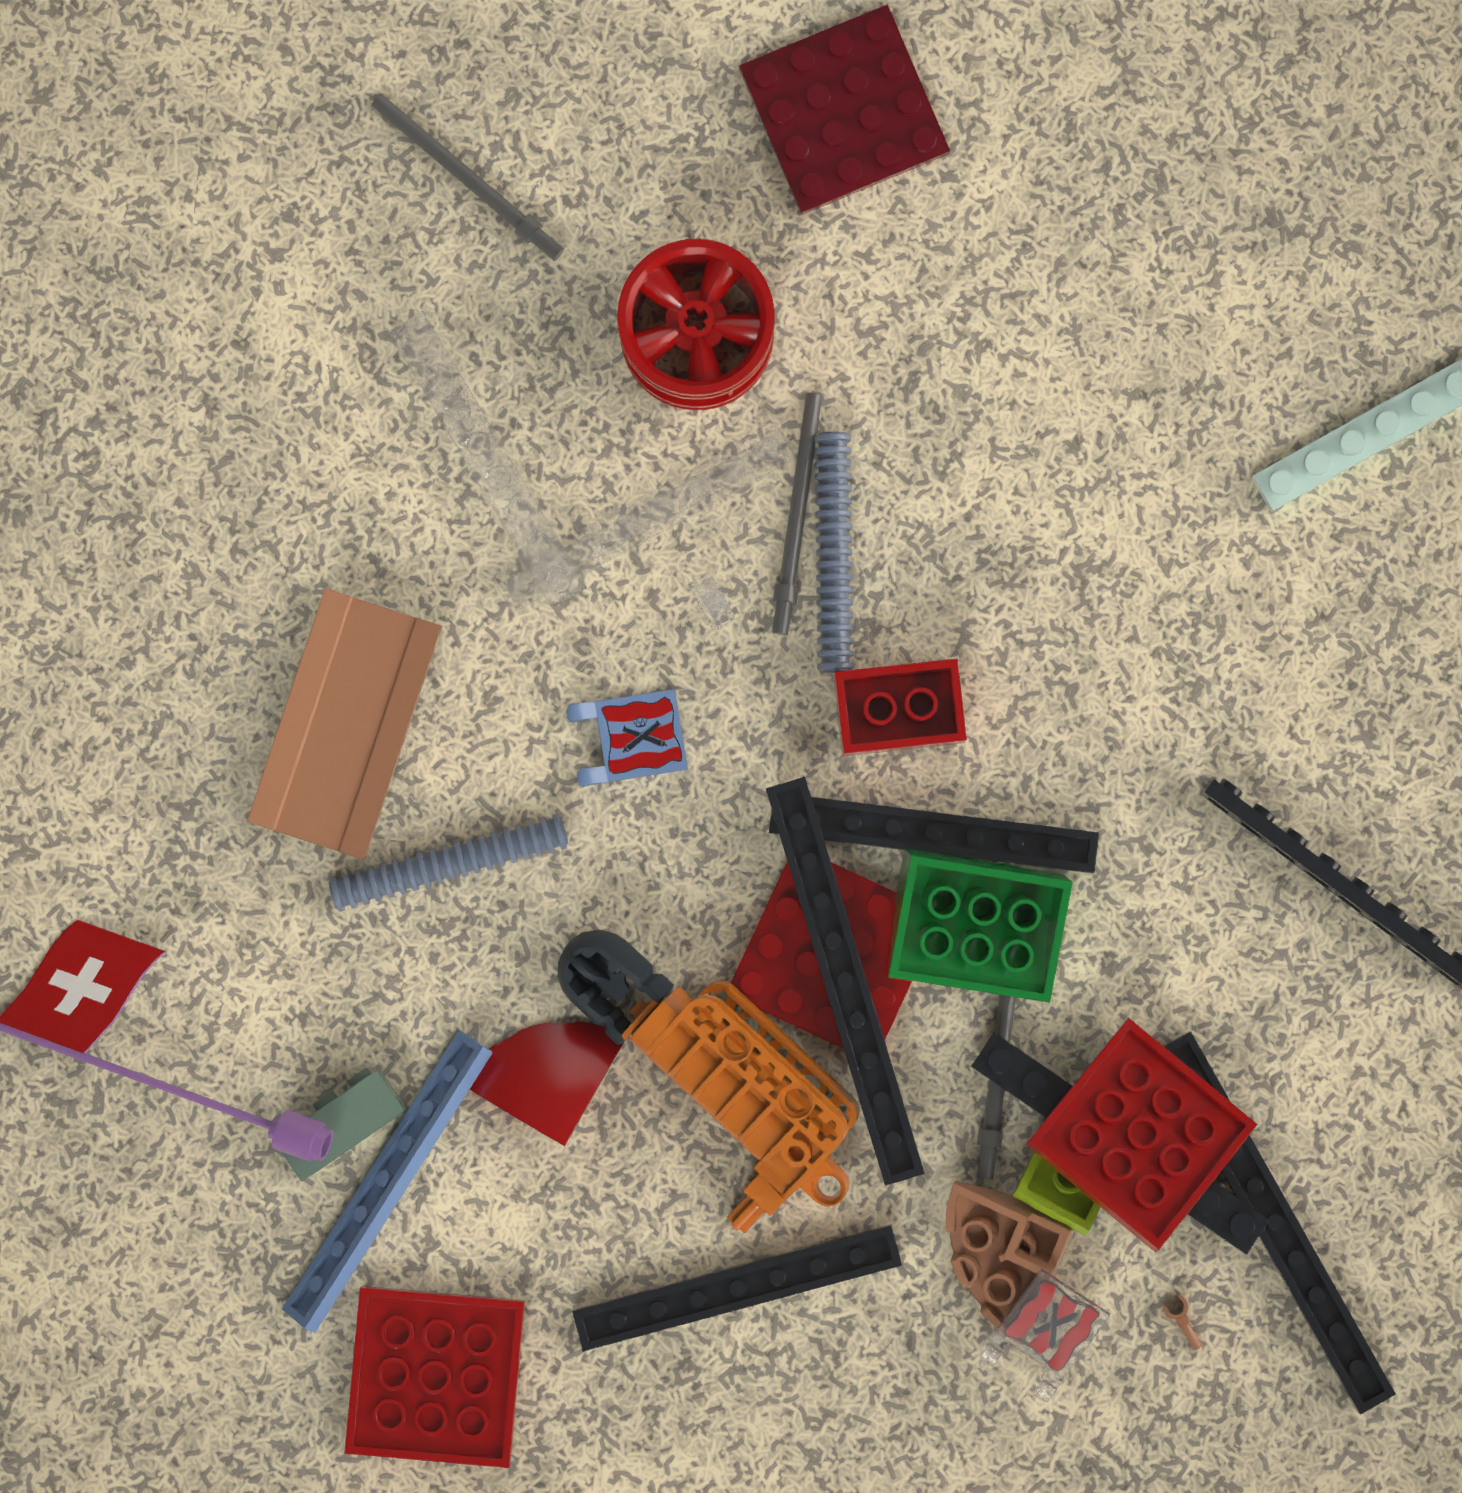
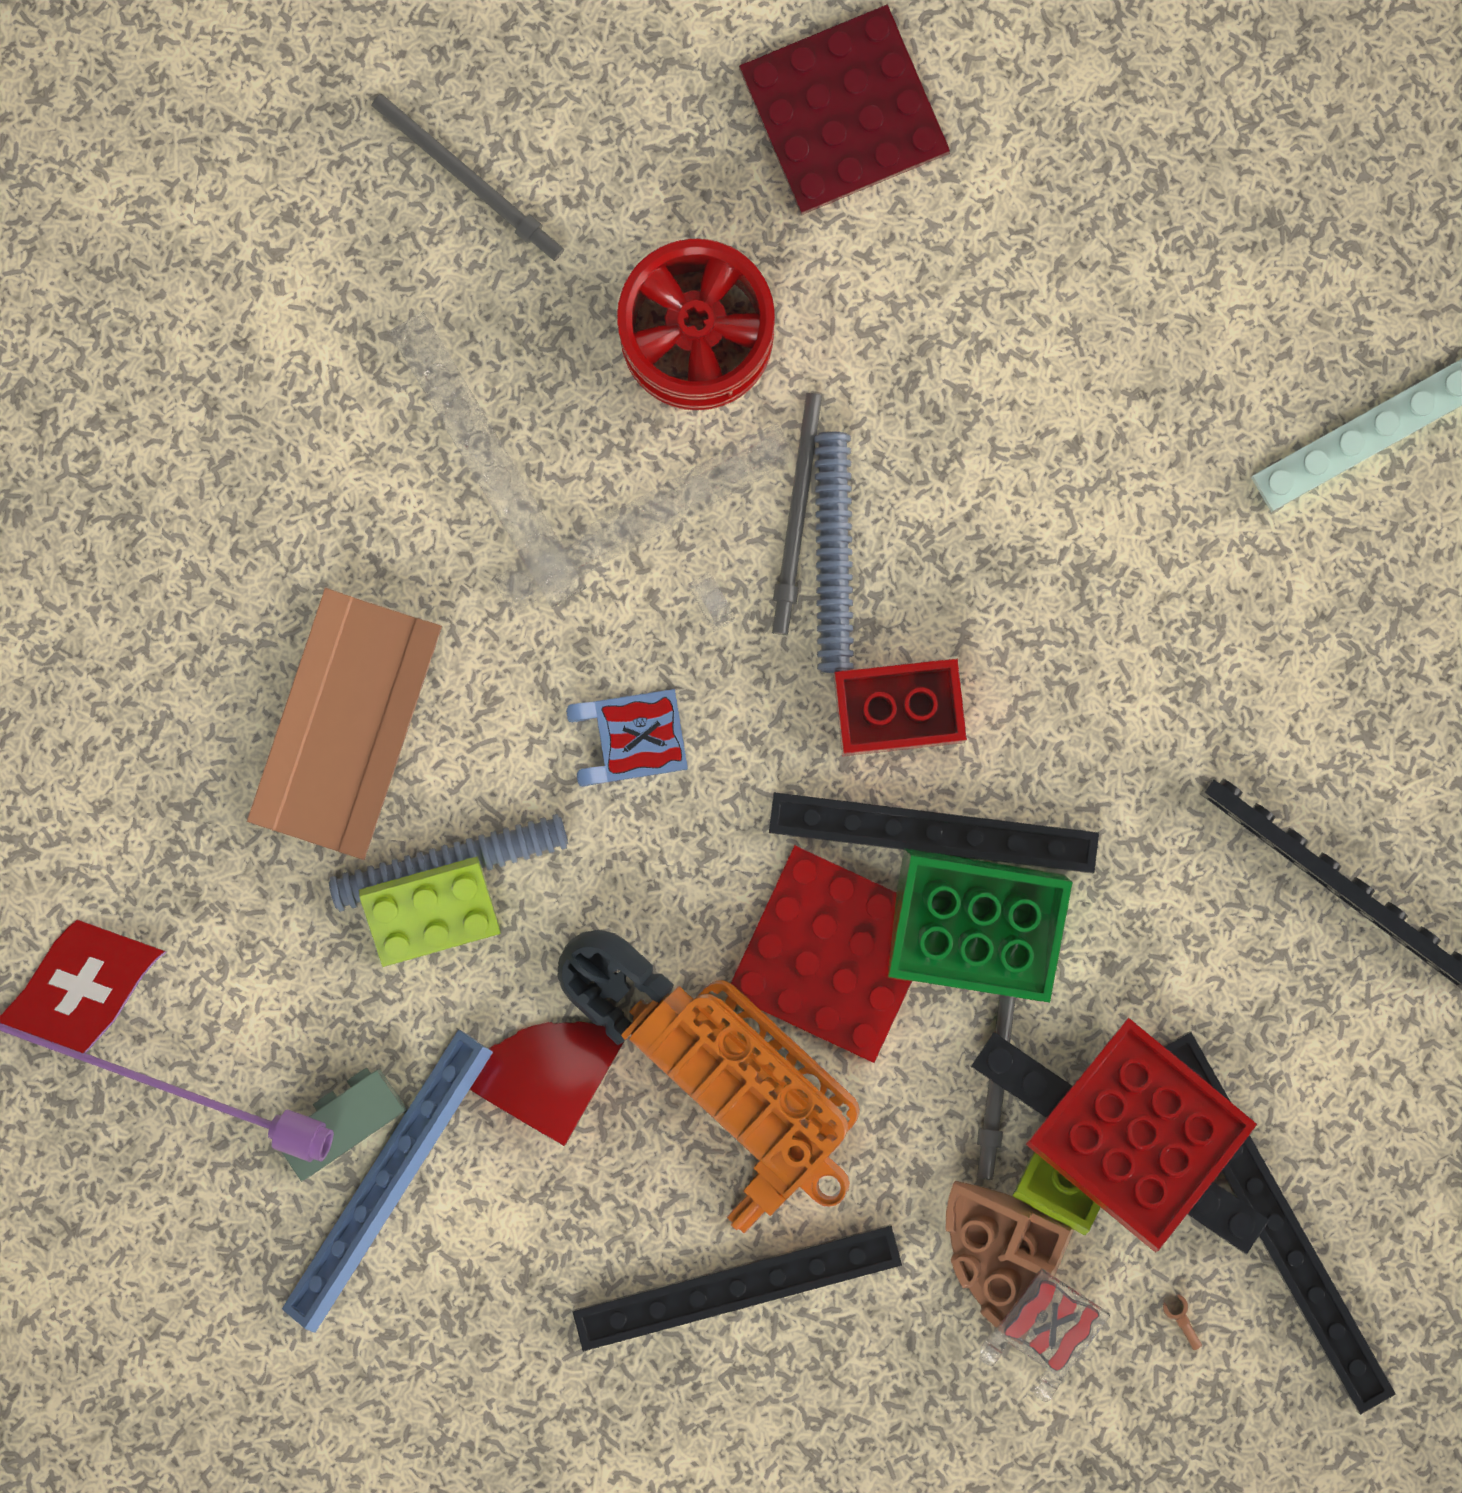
red plate [344,1286,525,1468] -> none
black plate [766,777,925,1186] -> none
none -> lime plate [359,856,501,967]

